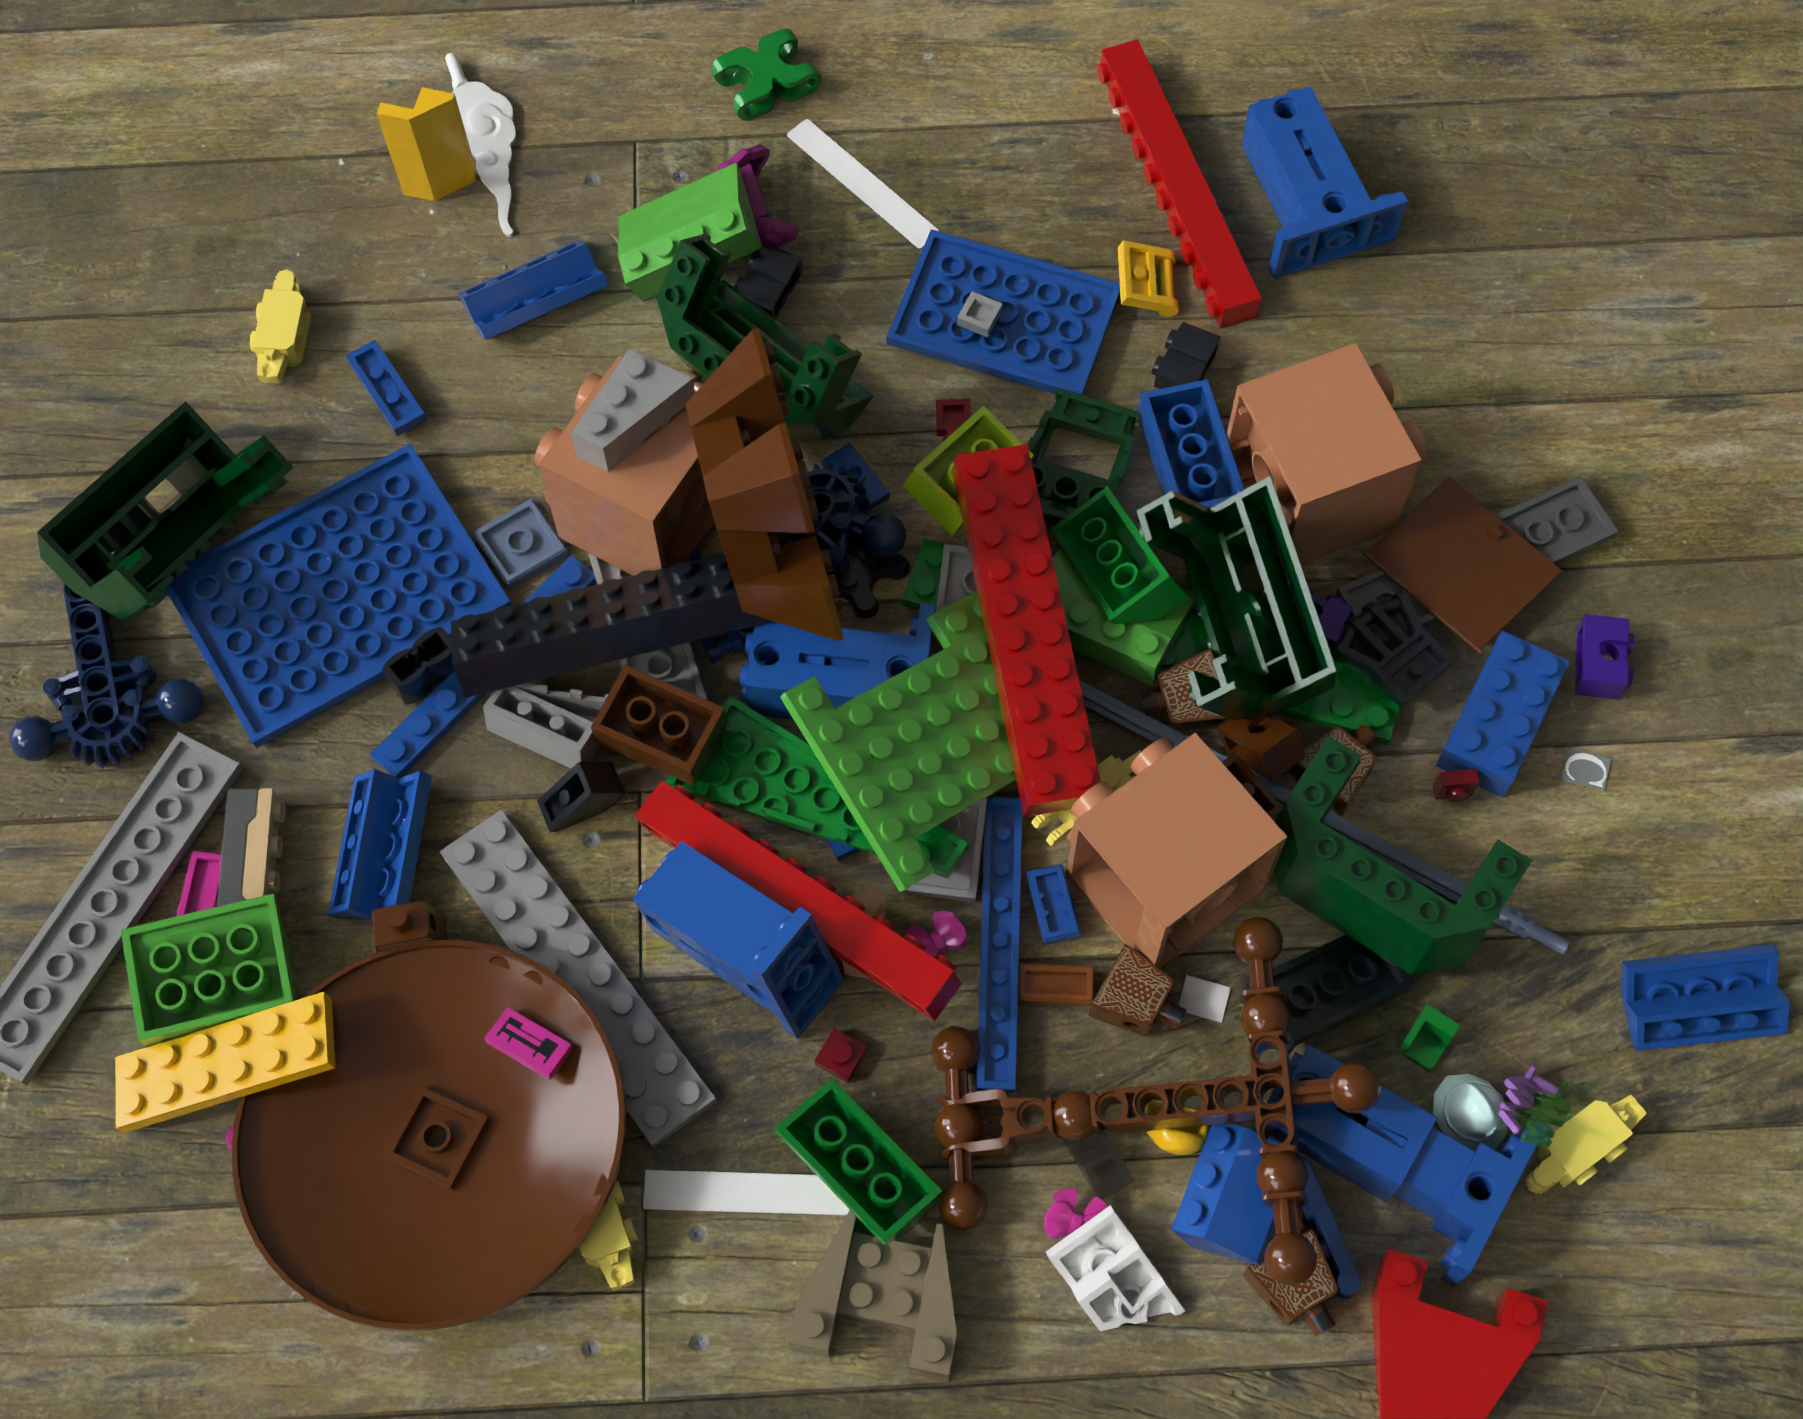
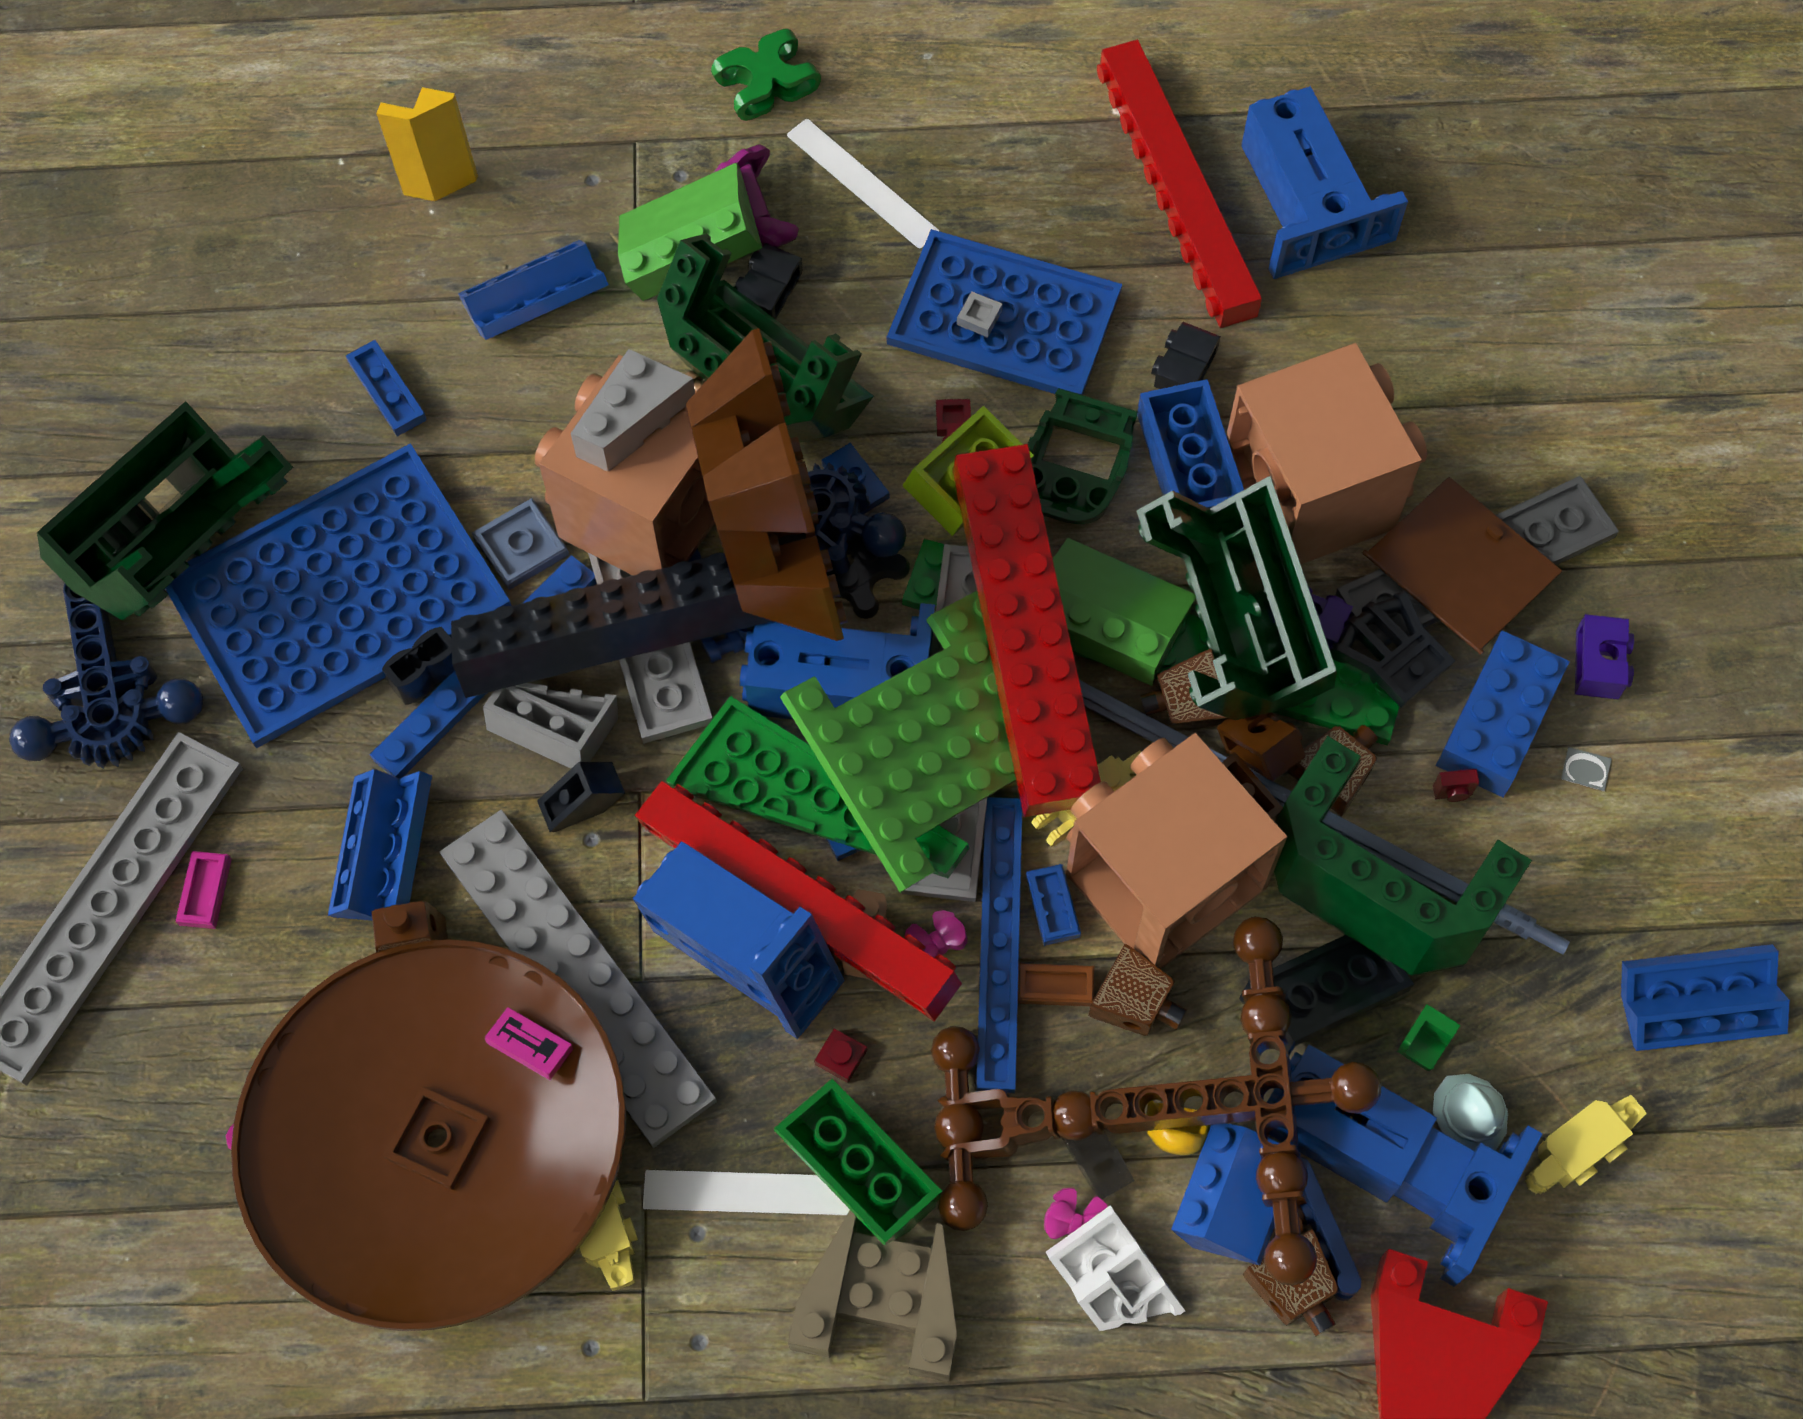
yellow plate [115,992,336,1133] -> none
bright green slope [121,893,301,1047] -> none
piece [217,788,286,907] -> none
light yellow hinge [250,269,311,384] -> none
white piece [445,53,516,237] -> none
reddish brown brick [590,665,728,786] -> none
green slope [1050,486,1188,624] -> none
yellow plate [1118,240,1179,317] -> none
white sticker [1179,975,1231,1023] -> none
piece [1498,1062,1572,1147] -> none

